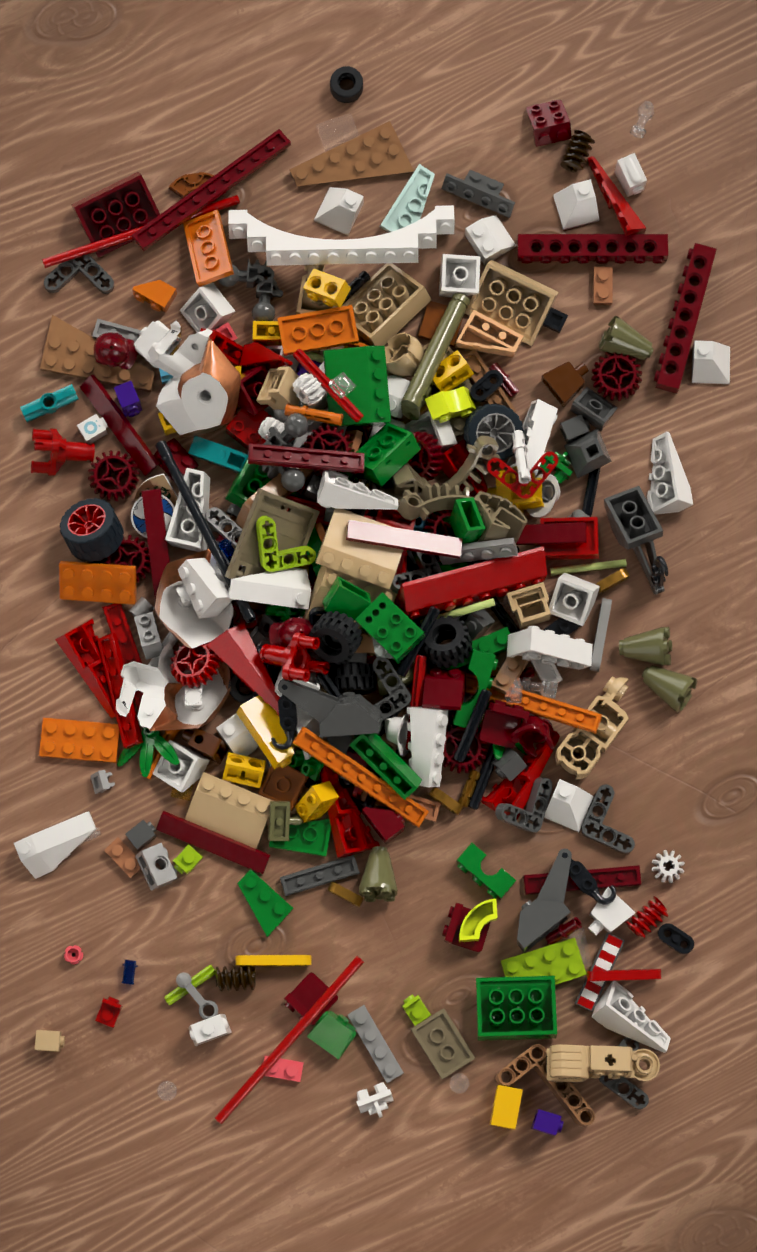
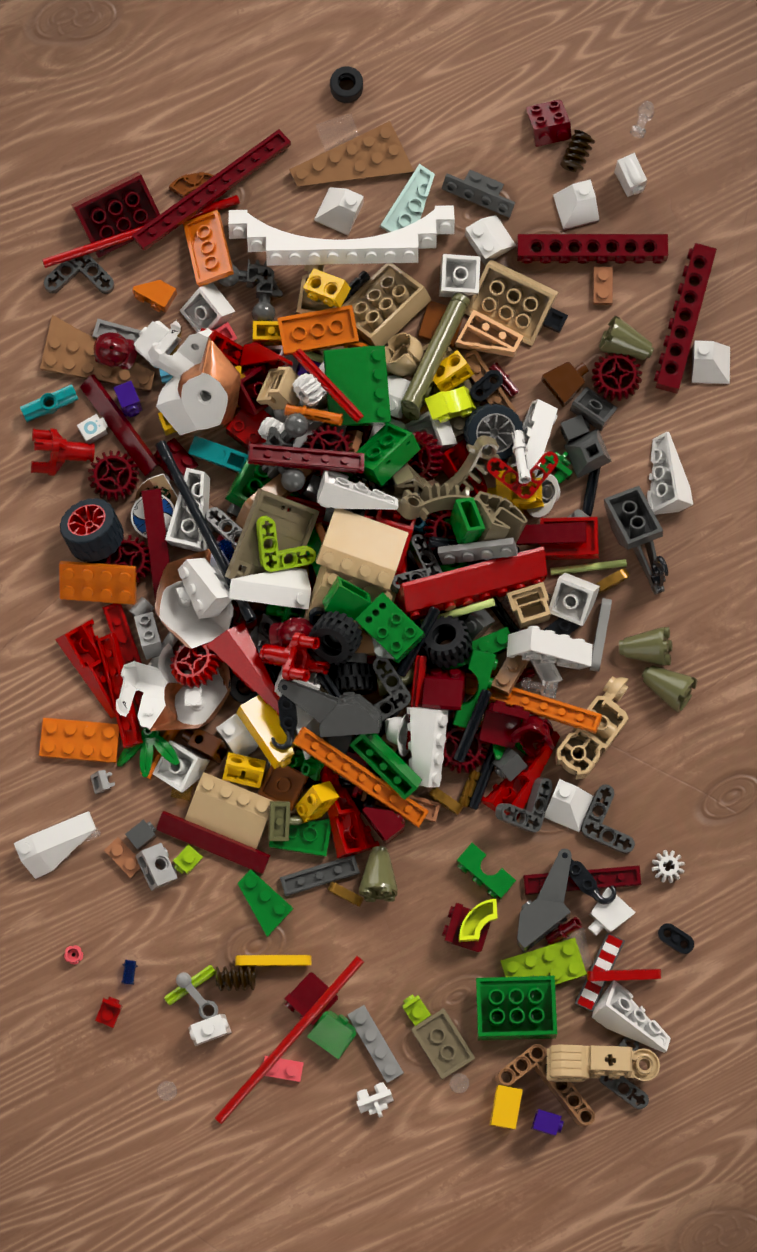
tan brick [35,1030,65,1052] -> none
clear plate [328,372,356,398] -> none
tile [346,520,462,559] -> none
clear slope [505,678,522,703] -> none
red wedge [587,156,646,236] -> none
red piece [625,896,669,938] -> none

